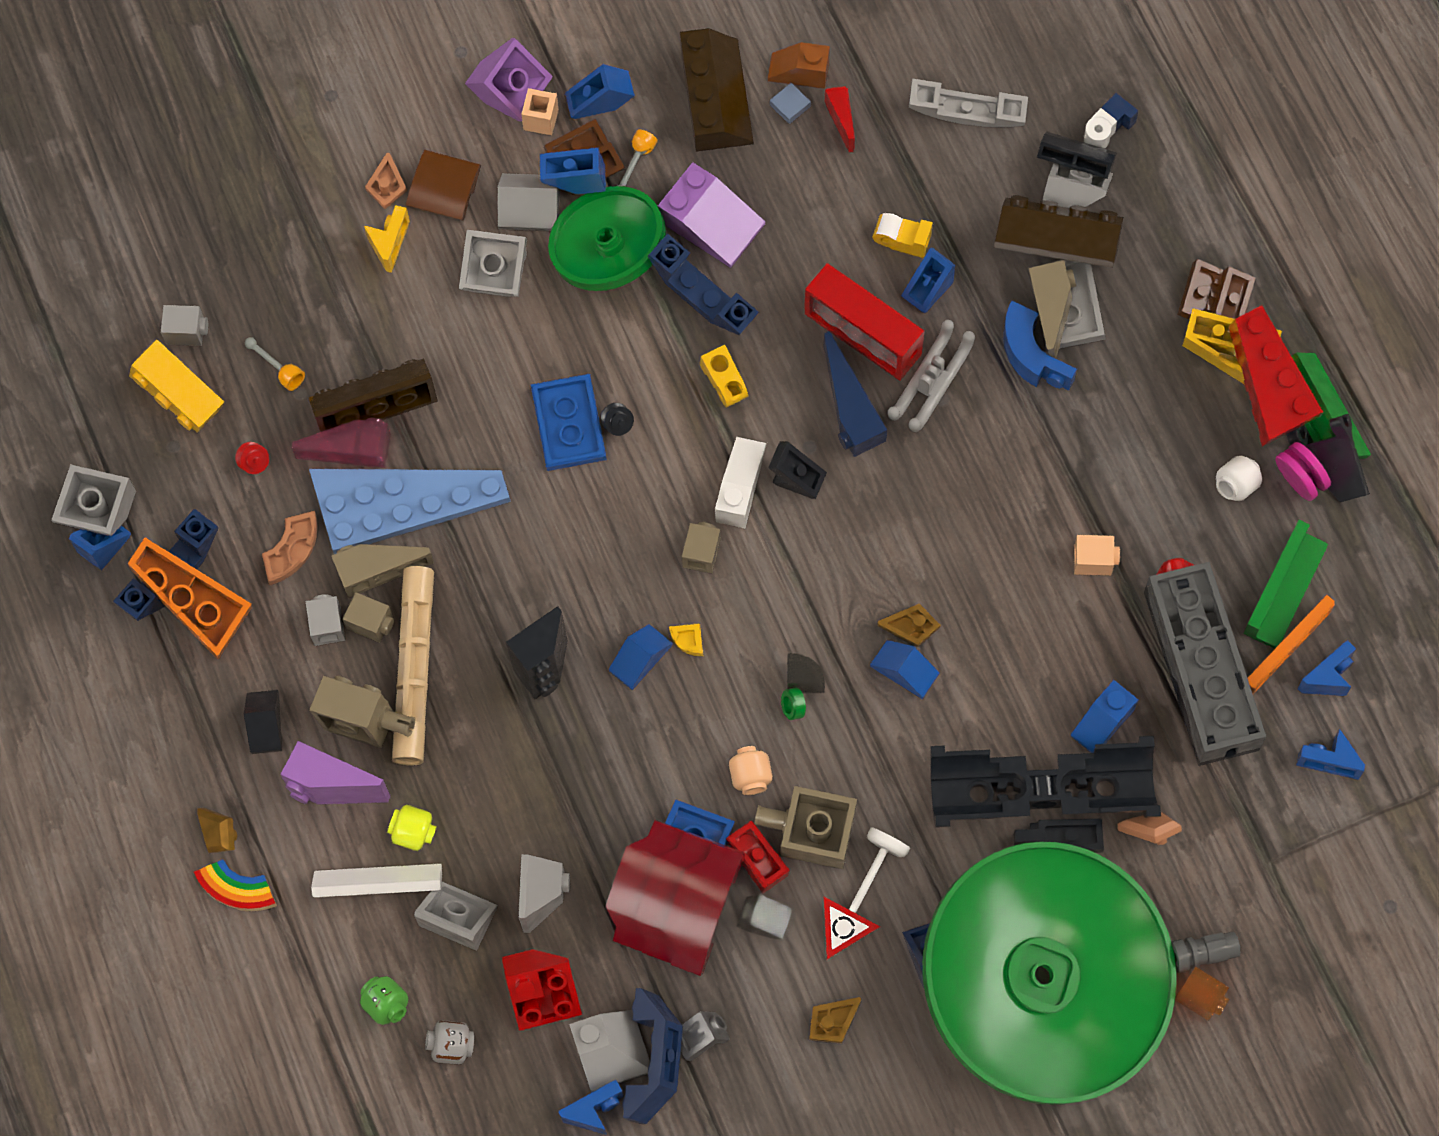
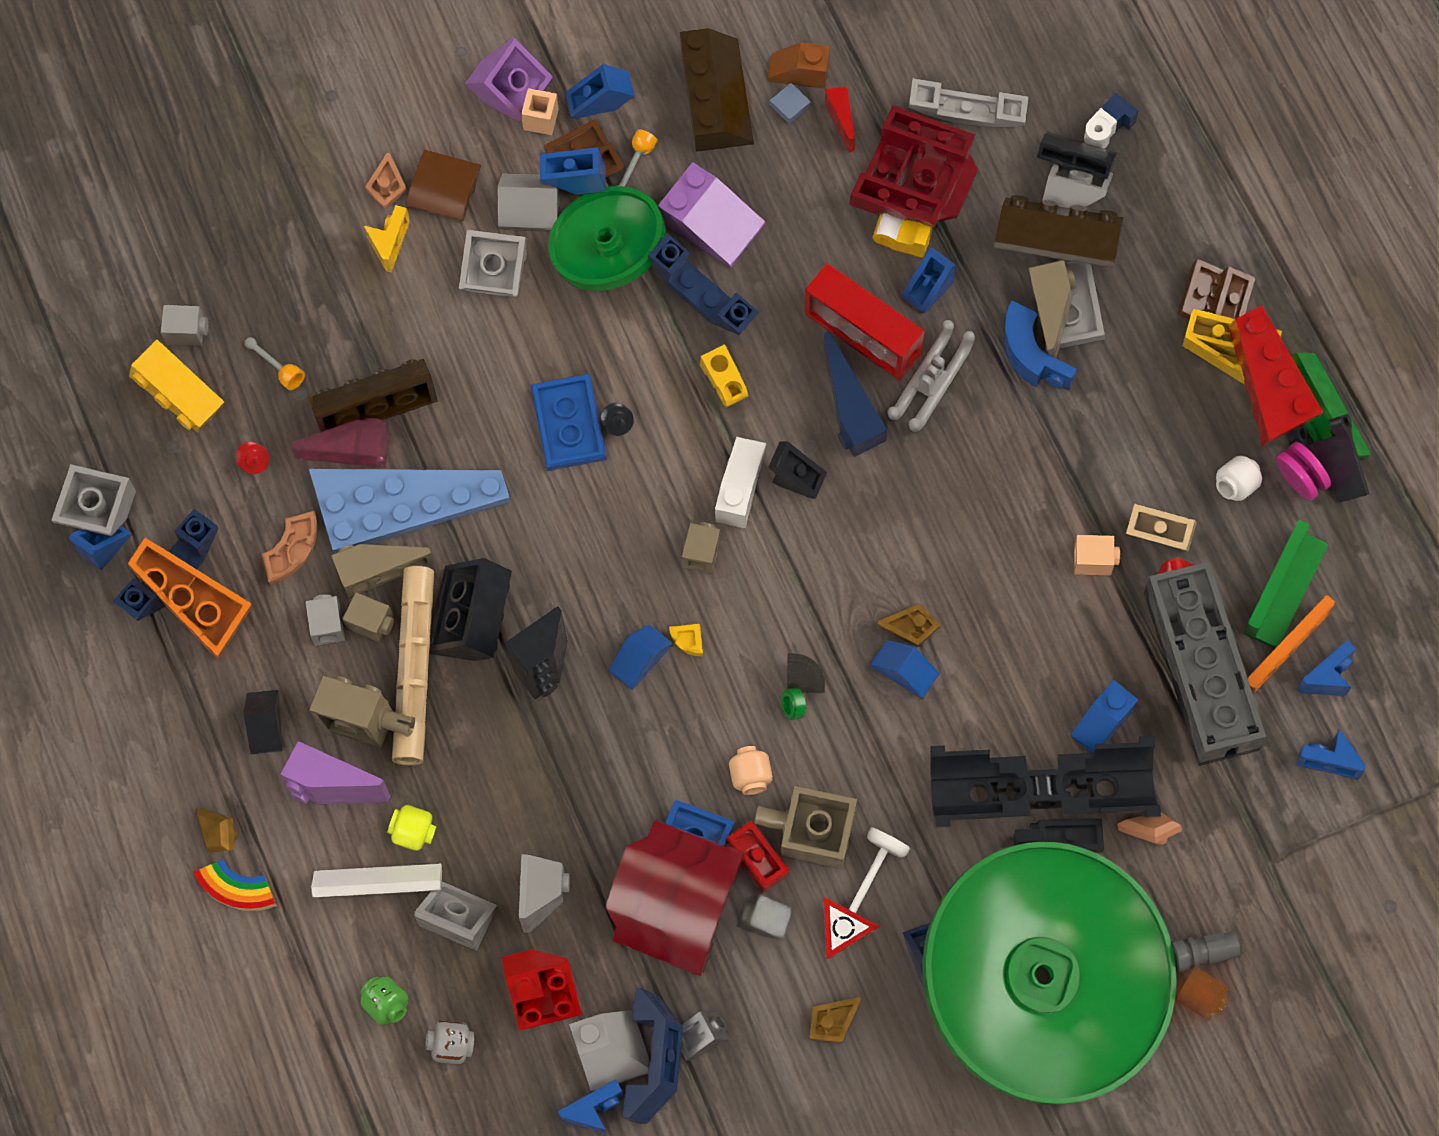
none -> black slope [429,558,512,661]
none -> dark red slope [849,105,978,228]
none -> tan brick [1126,504,1197,551]

